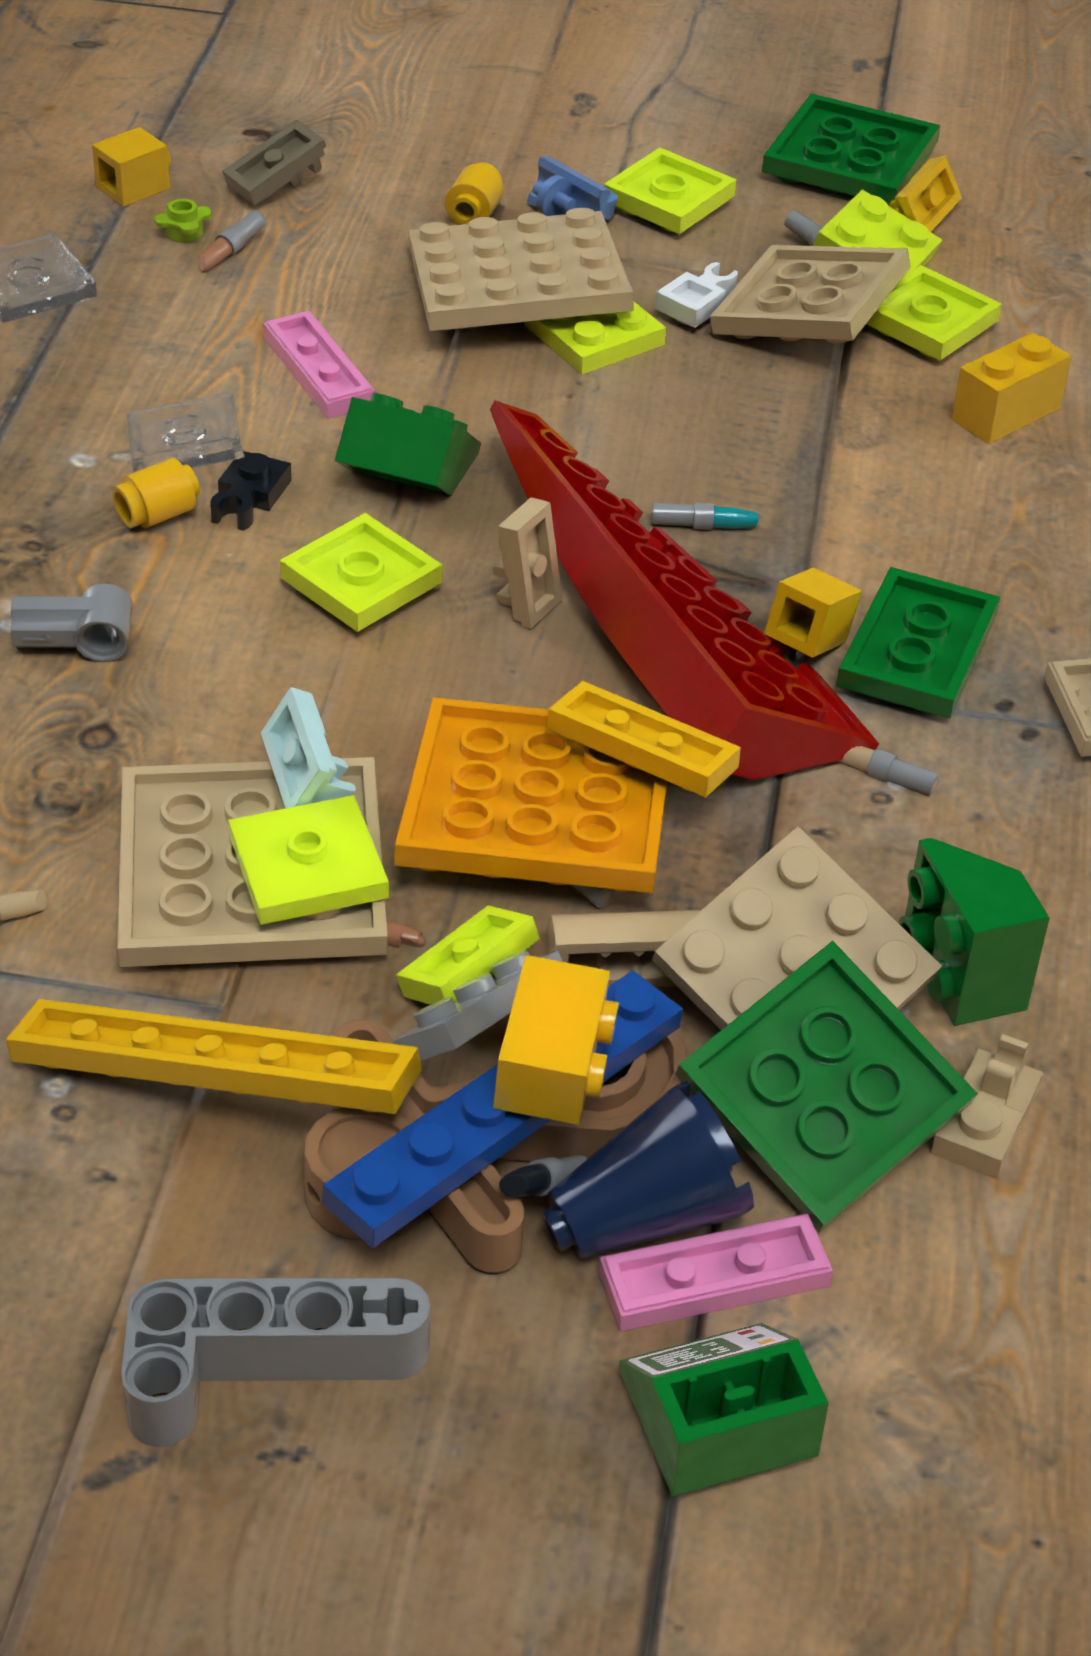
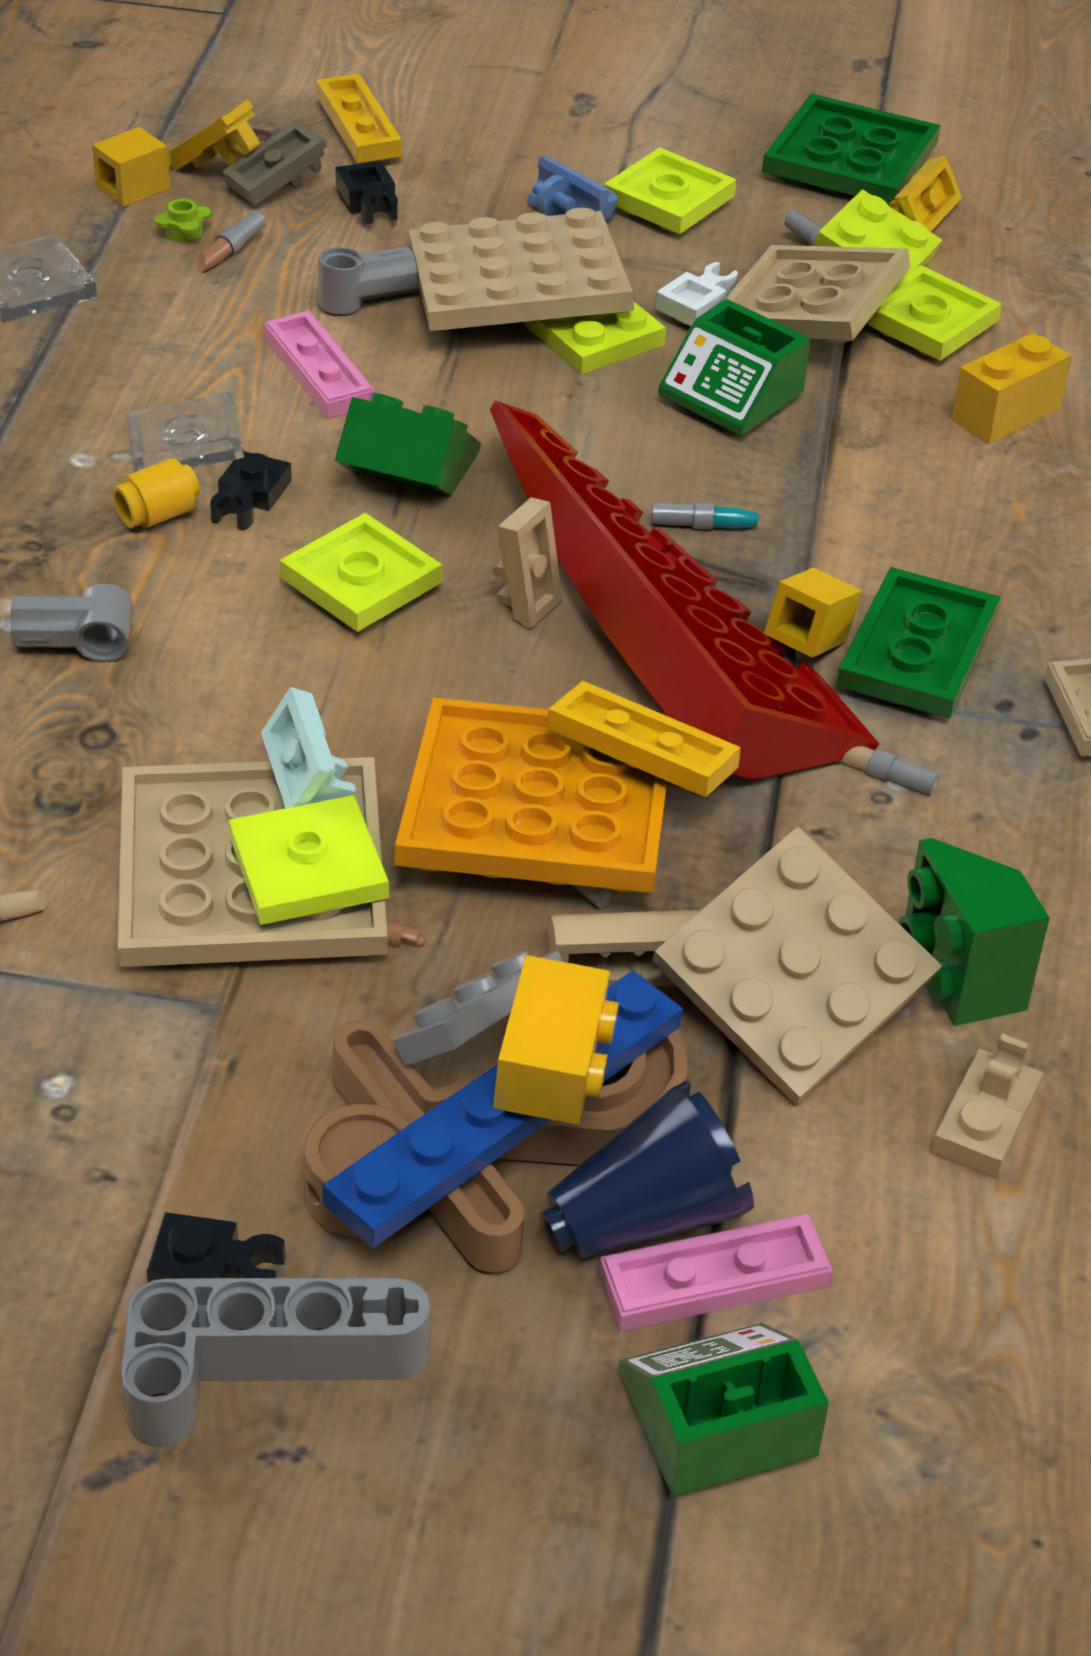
yellow plate [5,999,422,1114] -> none
neon yellow plate [396,905,540,1005] -> none
yellow brick [444,162,504,225] -> none
black piece [499,1154,588,1197] -> none
green plate [675,940,978,1233] -> none
none -> black plate [146,1212,286,1283]
none -> yellow plate [169,99,260,171]
none -> yellow plate [316,73,402,163]
none -> light grey piece [317,247,419,315]
none -> black plate [335,160,398,224]
none -> slope [658,298,811,436]

